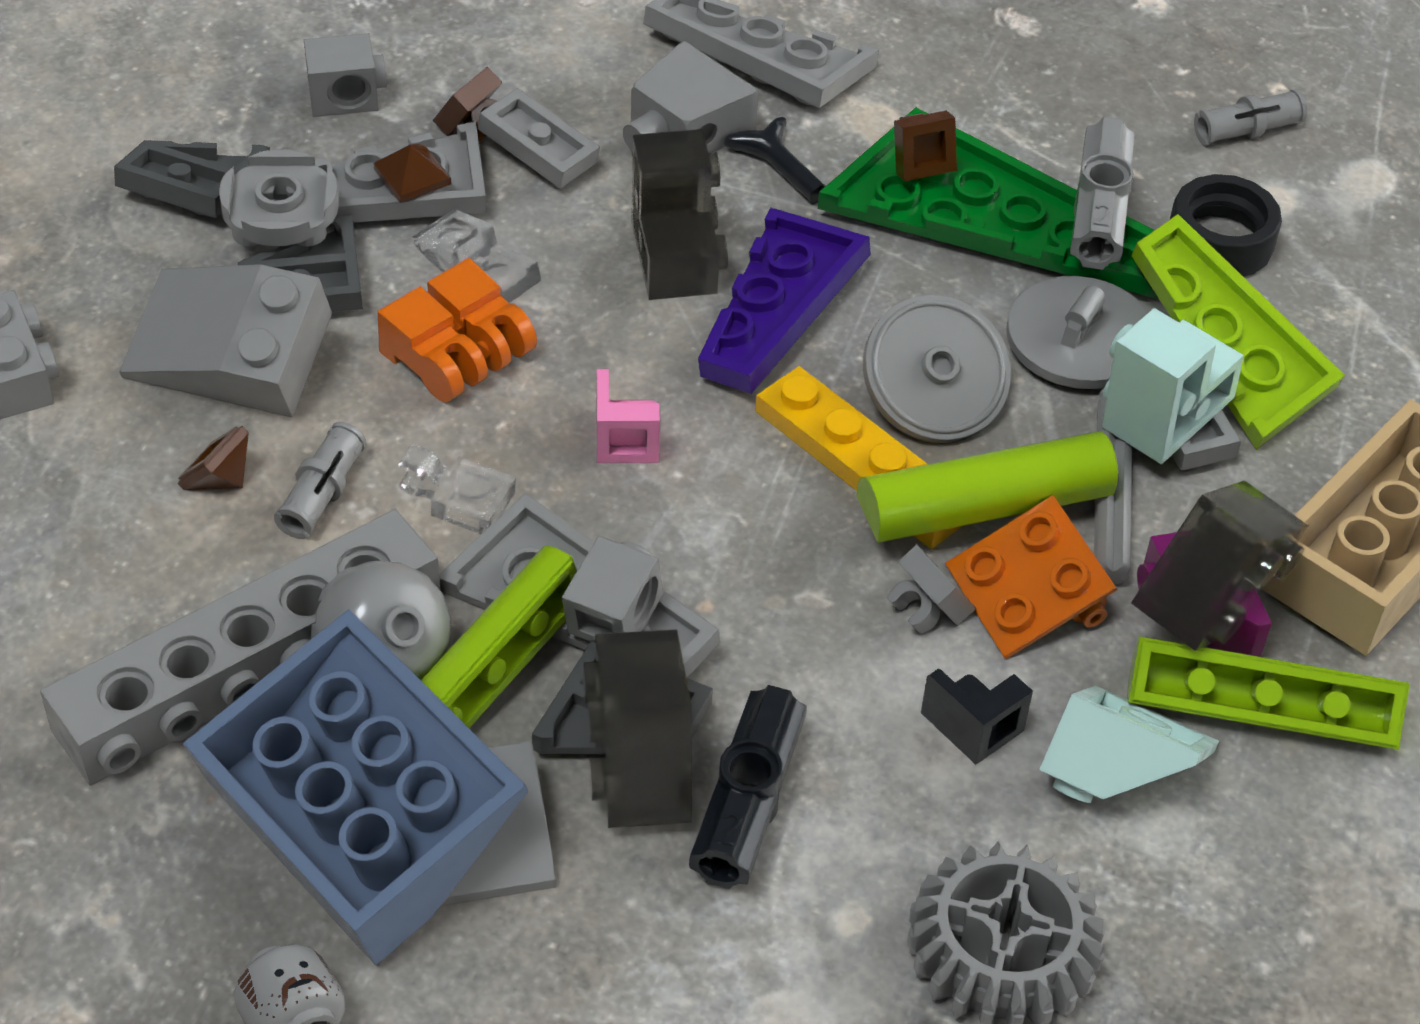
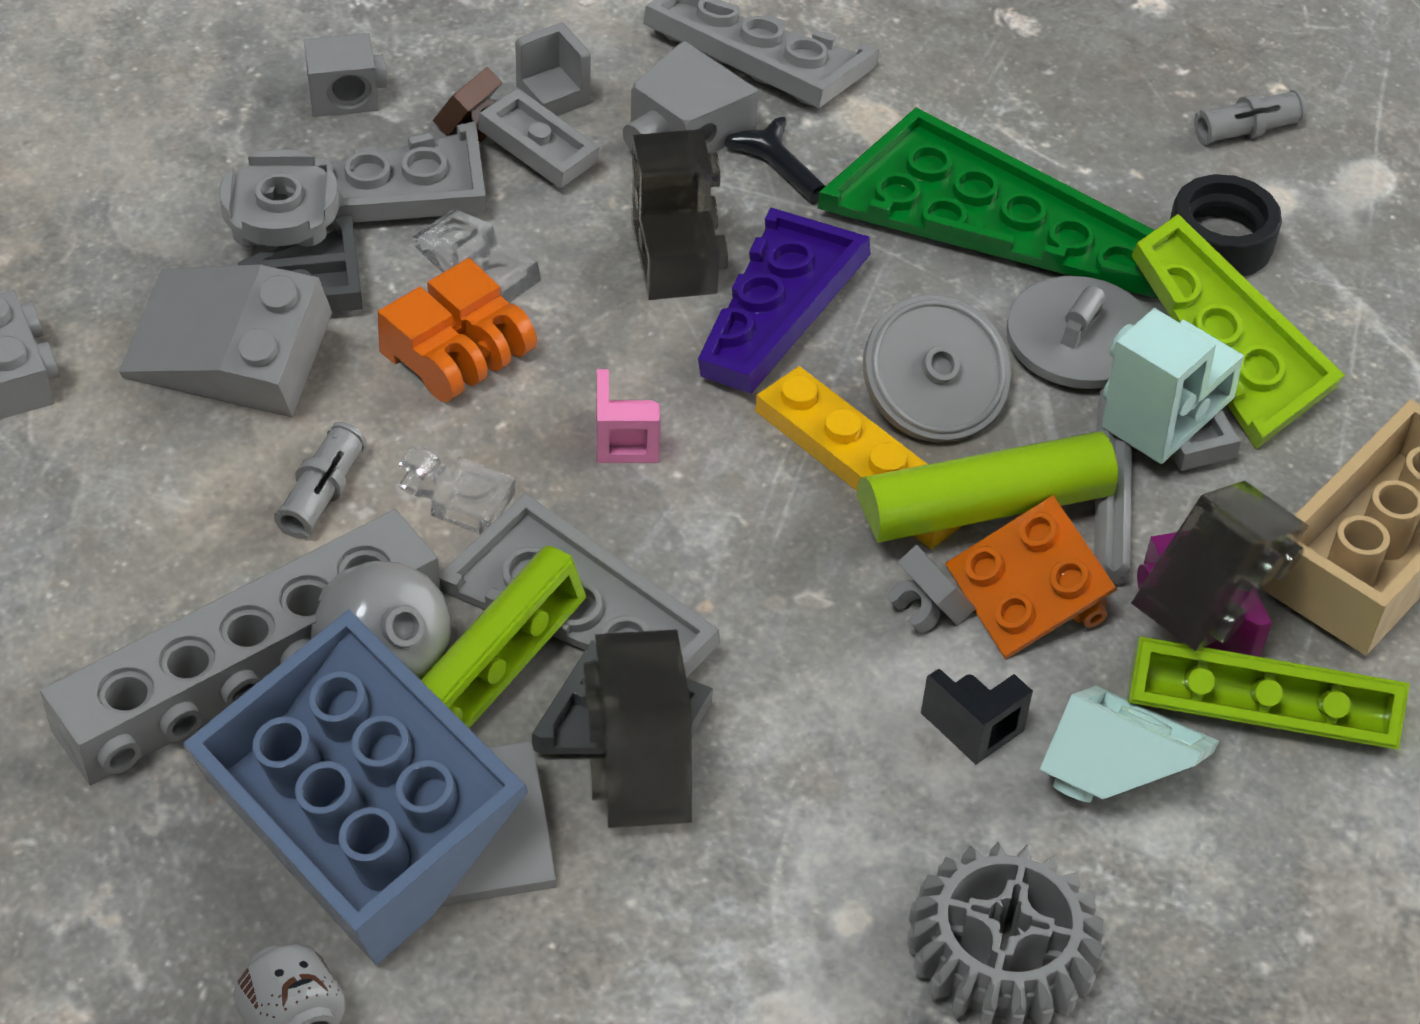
dark grey wing [114,140,270,218] -> none
reddish brown slope [177,426,249,490] -> none
reddish brown slope [374,144,451,203] -> none
light grey brick [561,535,663,655] -> none
black piece [689,685,807,889] -> none
reddish brown tile [894,110,957,181] -> none
light grey piece [1070,117,1135,270] -> none
none -> light grey panel [515,22,591,116]

